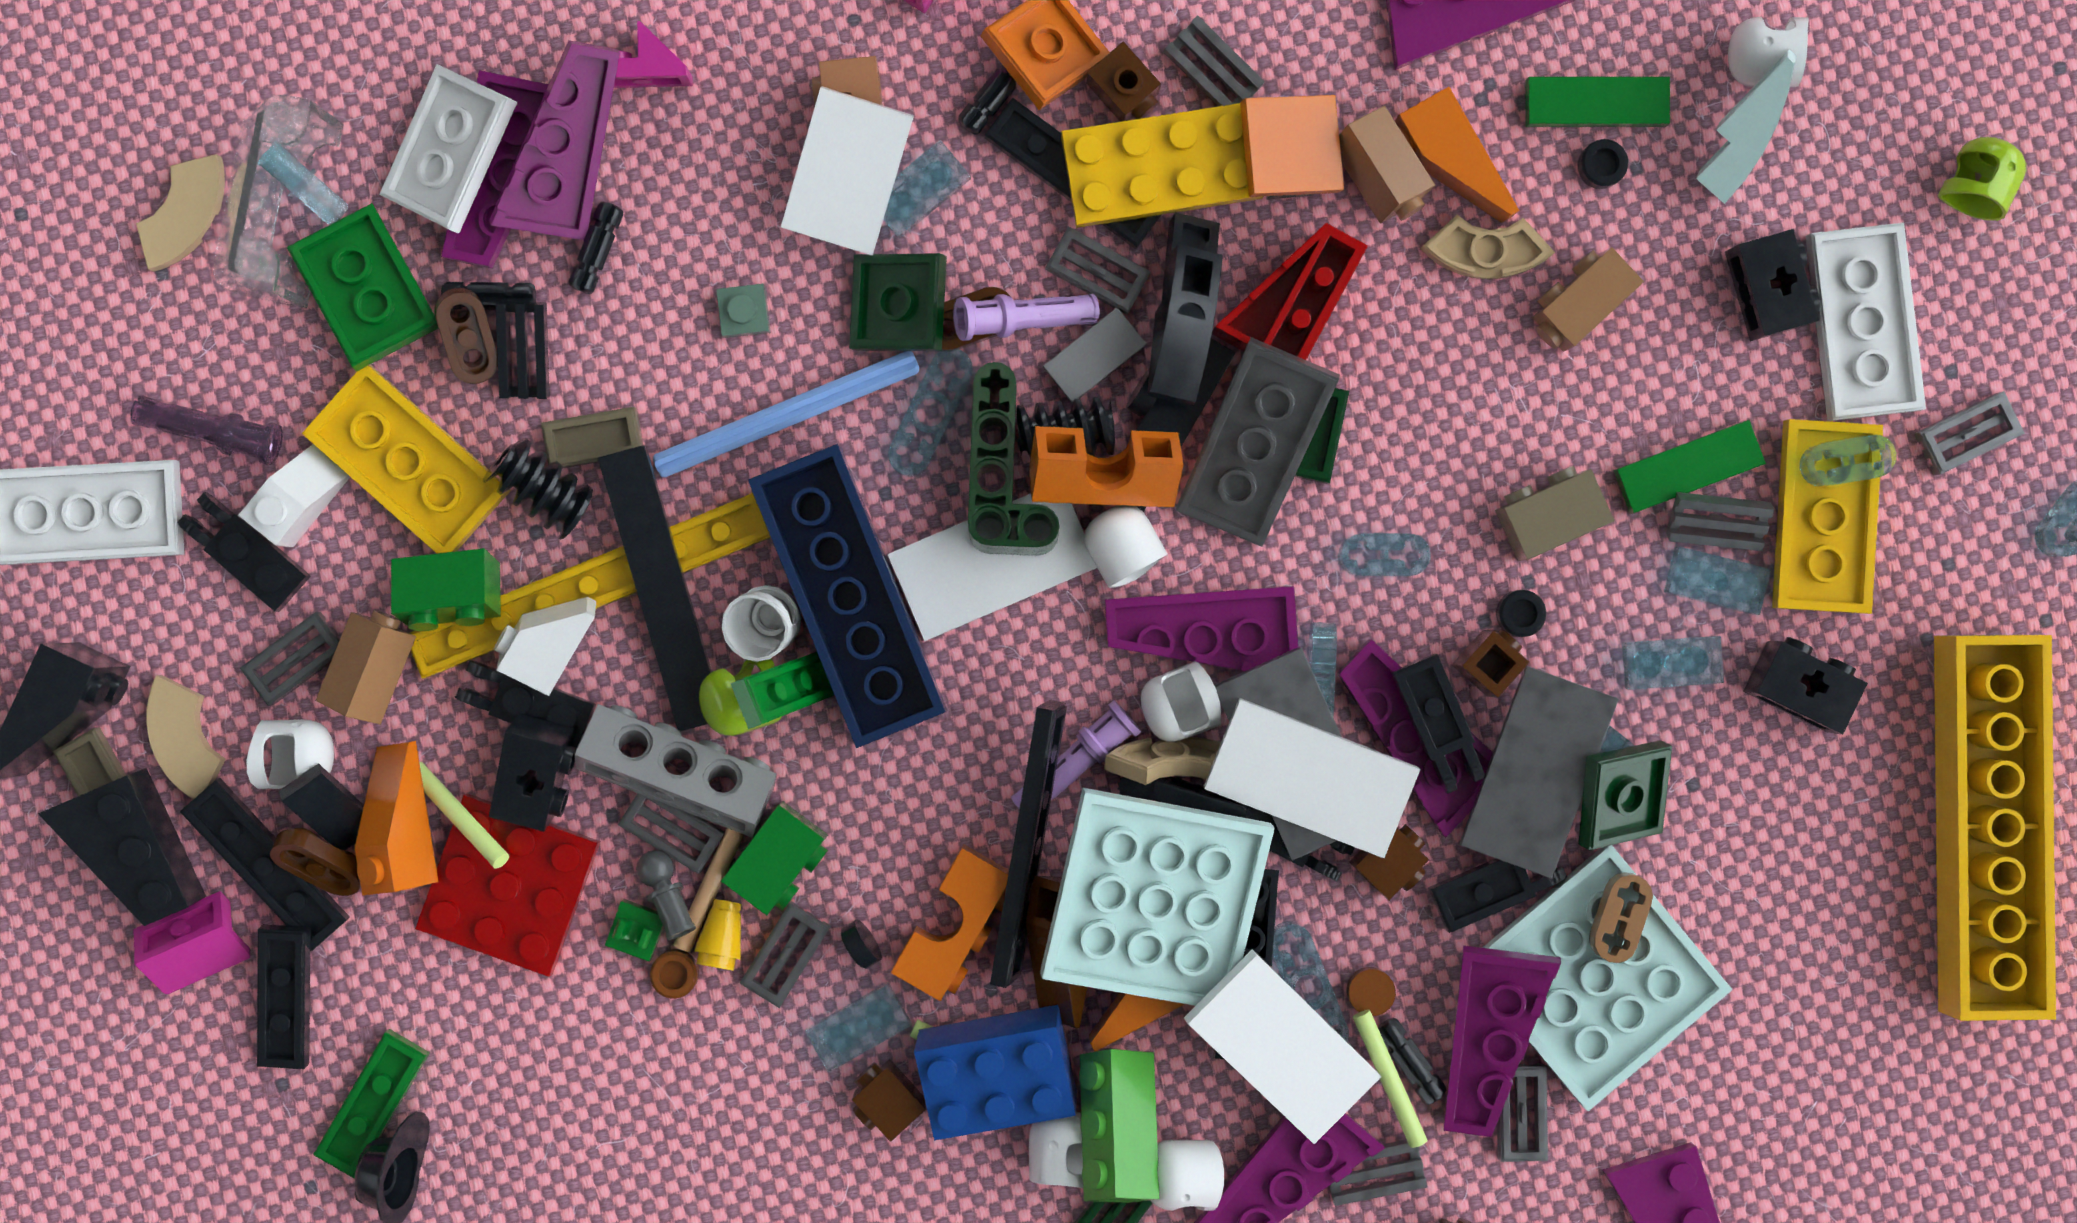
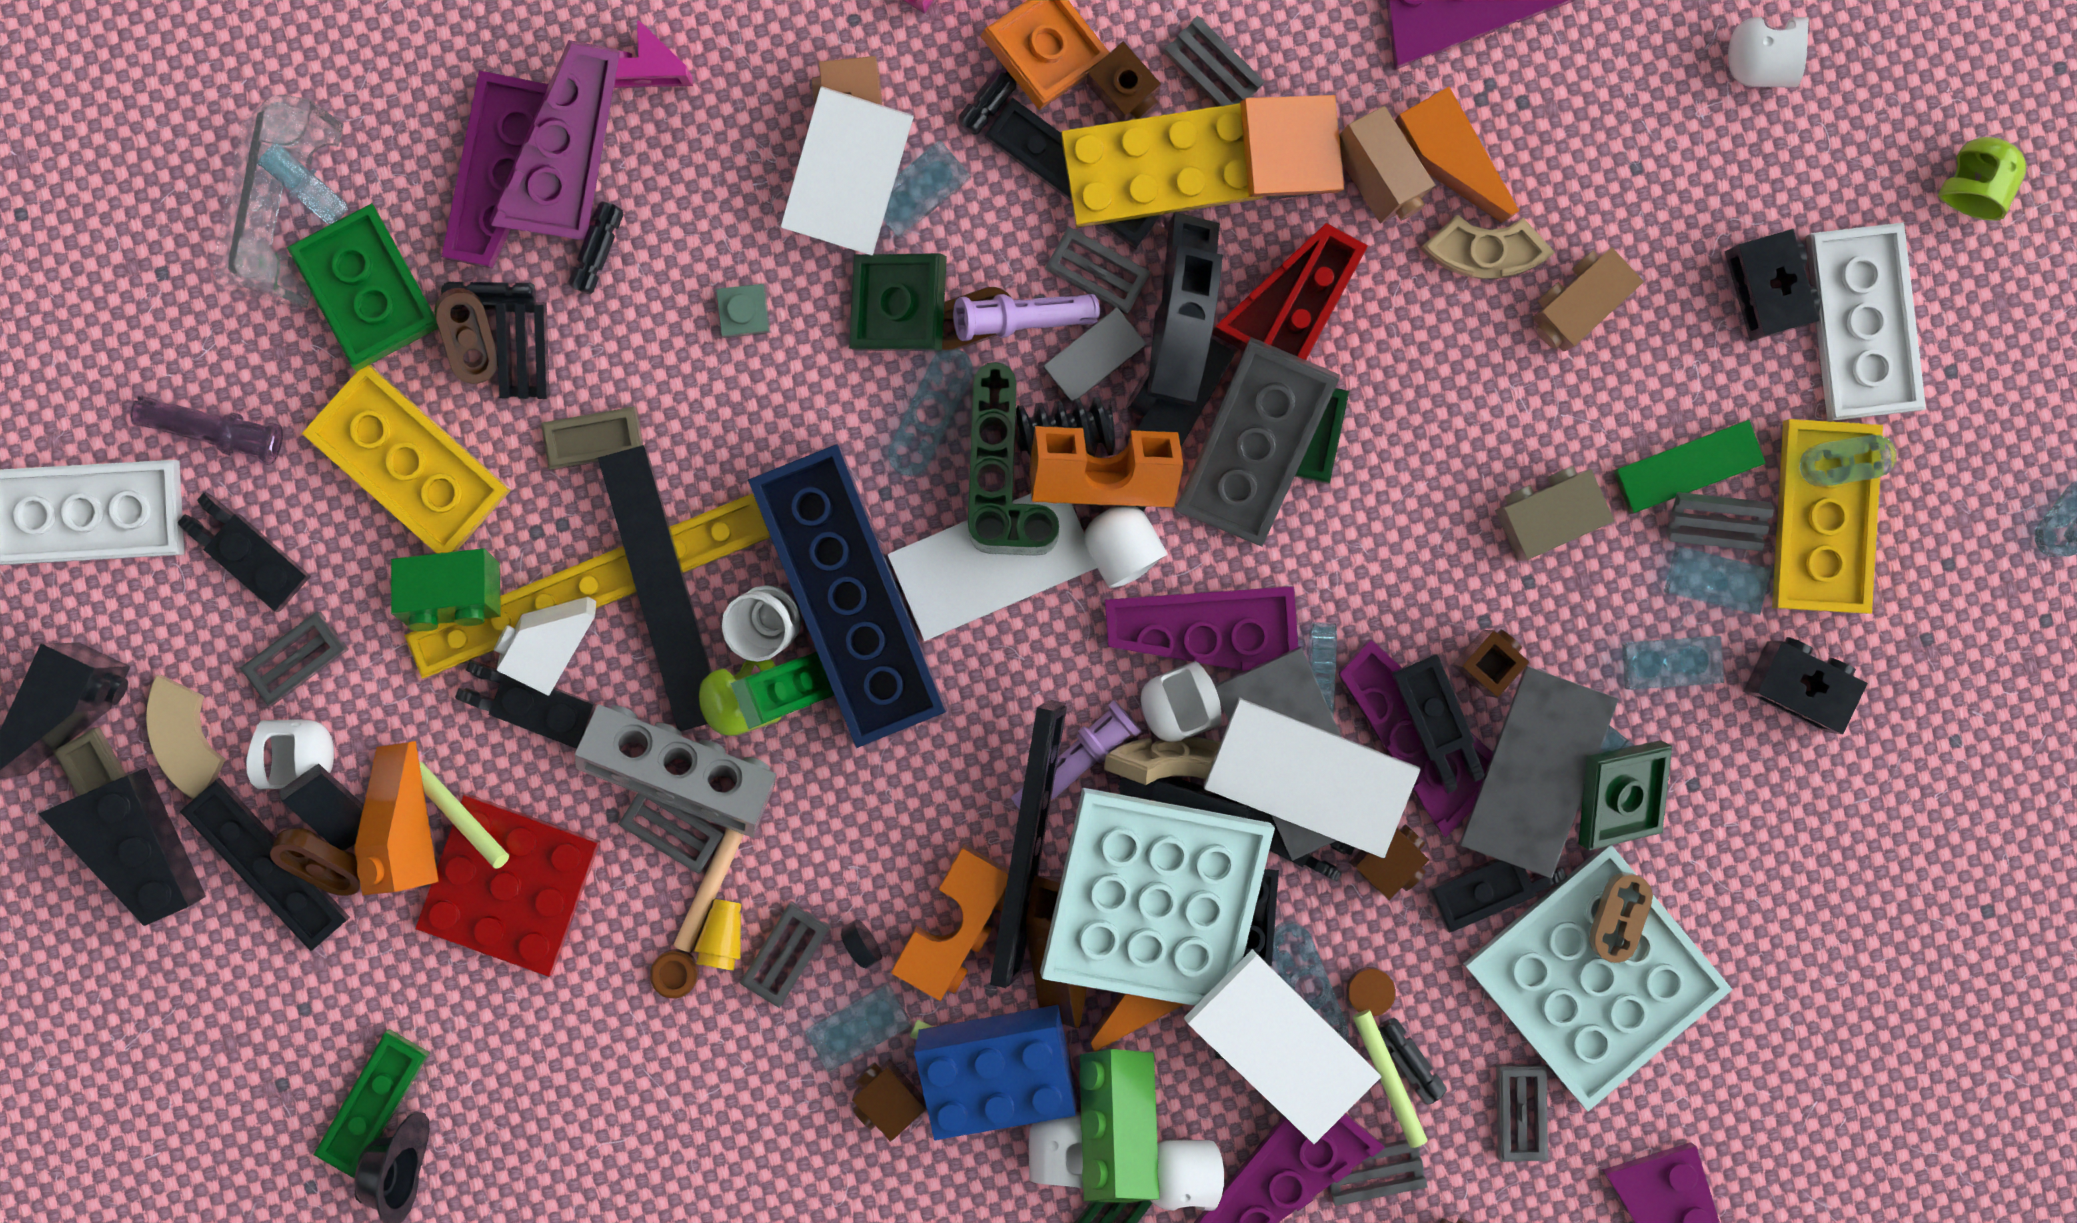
dark pink panel [133,891,251,994] -> none
tan tile [136,154,225,272] -> none
white slope [238,444,350,547] -> none
black tile [257,924,311,1069] -> none
medium nougat brick [315,610,416,725] -> none
white tile [379,64,517,233] -> none
black piece [483,438,593,540] -> none
black brick [489,714,577,832] -> none
green tile [605,899,664,962] -> none
dark grey pin [636,850,696,940] -> none
light blue axle [653,351,919,478] -> none
green brick [721,801,828,916] -> none
clear light blue beam [1338,533,1431,577] -> none
magenta wing [1444,945,1561,1137] -> none
black tile [1496,590,1546,637] -> none
green tile [1525,77,1670,127] -> none
black tile [1577,139,1628,189] -> none
light aqua slope [1696,50,1796,204] -> none
flat silver tile [1914,391,2025,476] -> none
yellow brick [1934,635,2056,1021] -> none

